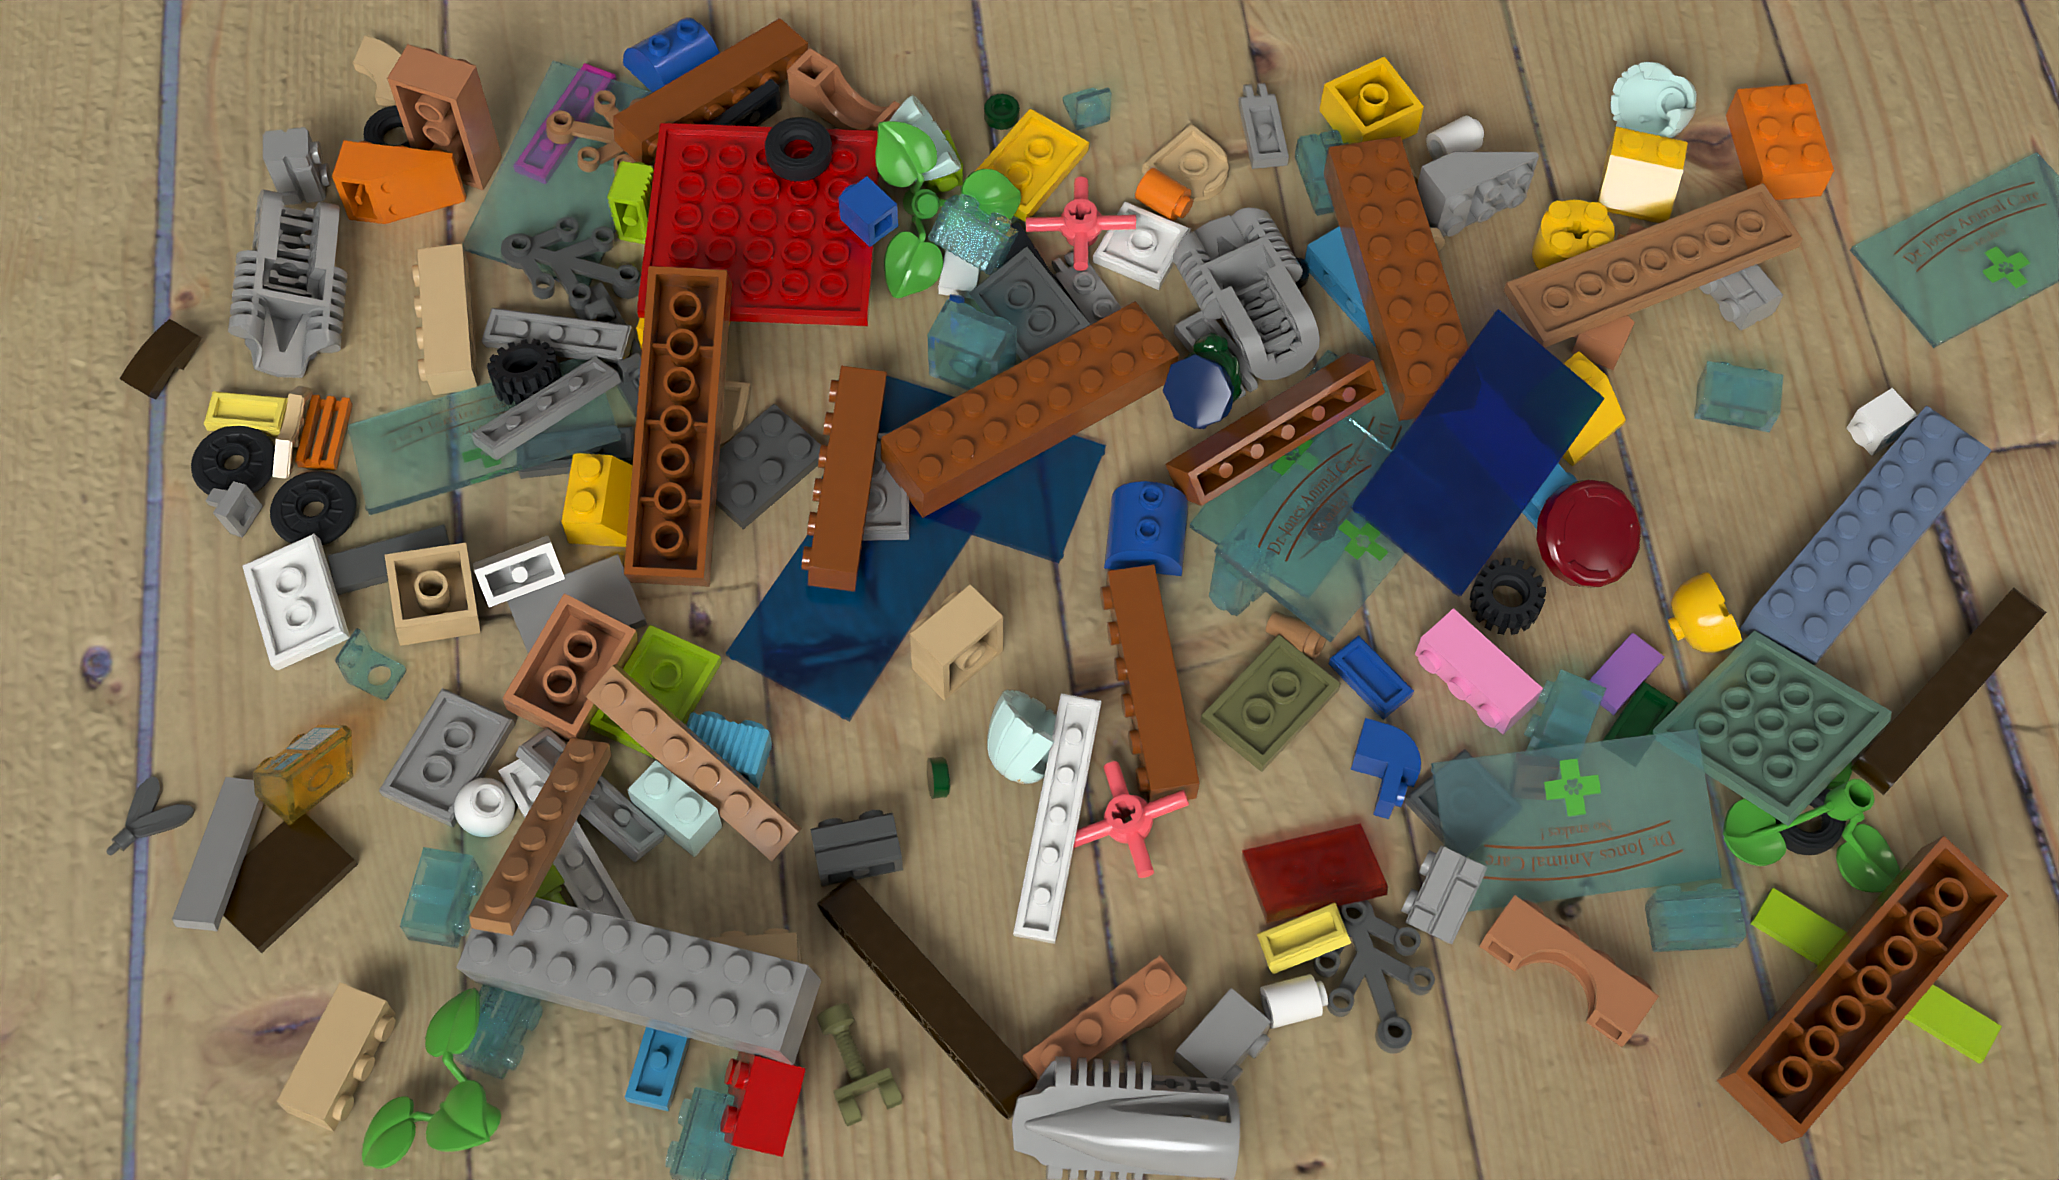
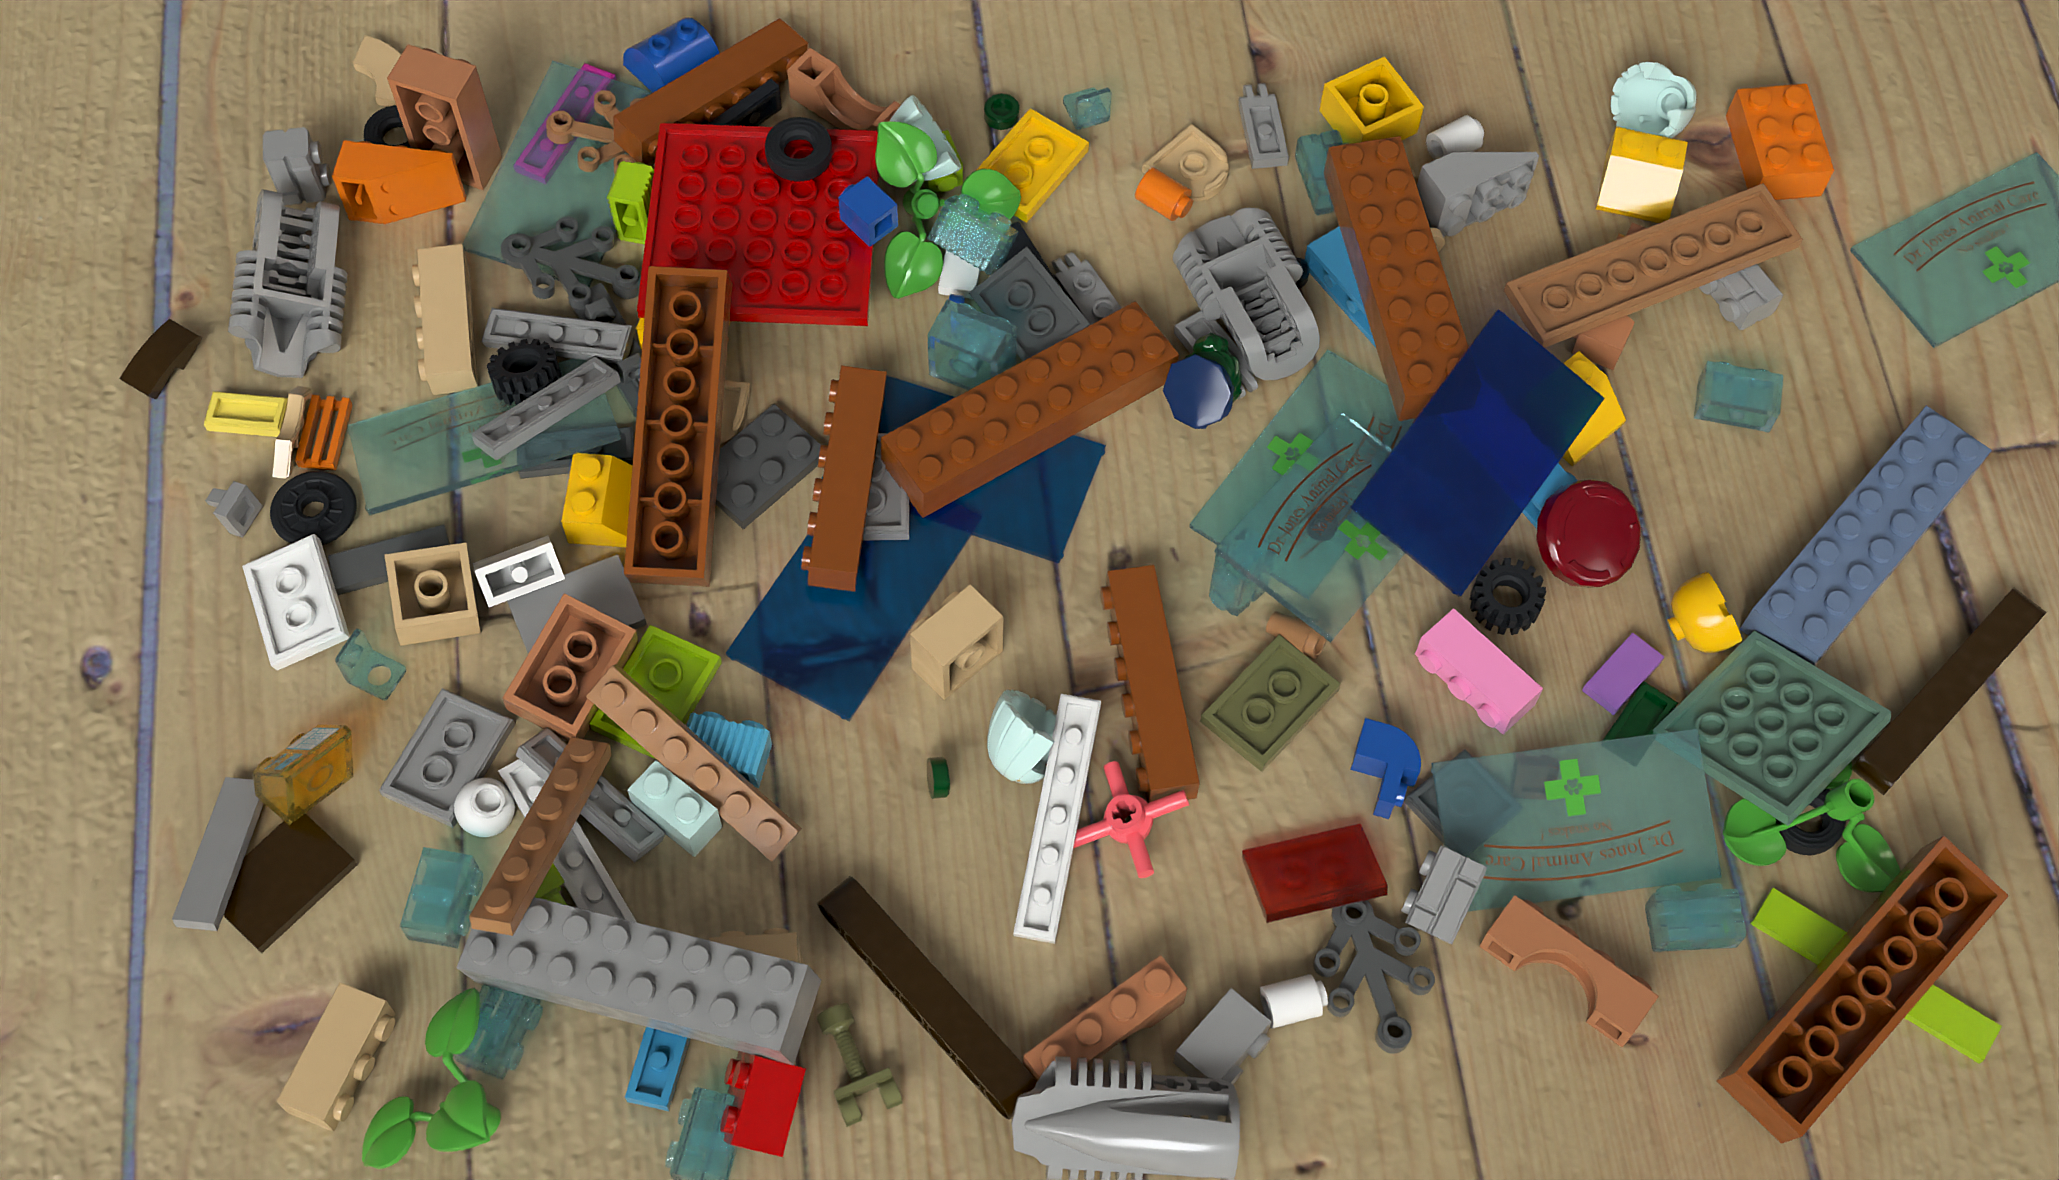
dark grey piece [106,777,194,855] -> none
black wheel [191,426,275,495] -> none
dark grey brick [810,810,903,887] -> none
coral bar [1026,177,1136,271] -> none
white tile [1093,202,1191,290] -> none
blue brick [1104,481,1189,576] -> none
dark orange brick [1165,353,1385,506] -> none
light yellow tile [1257,903,1351,975] -> none
blue tile [1328,635,1414,720] -> none
clear light blue brick [1524,669,1607,767] -> none
yellow brick [1532,200,1615,270] -> none
white brick [1846,388,1918,456] -> none

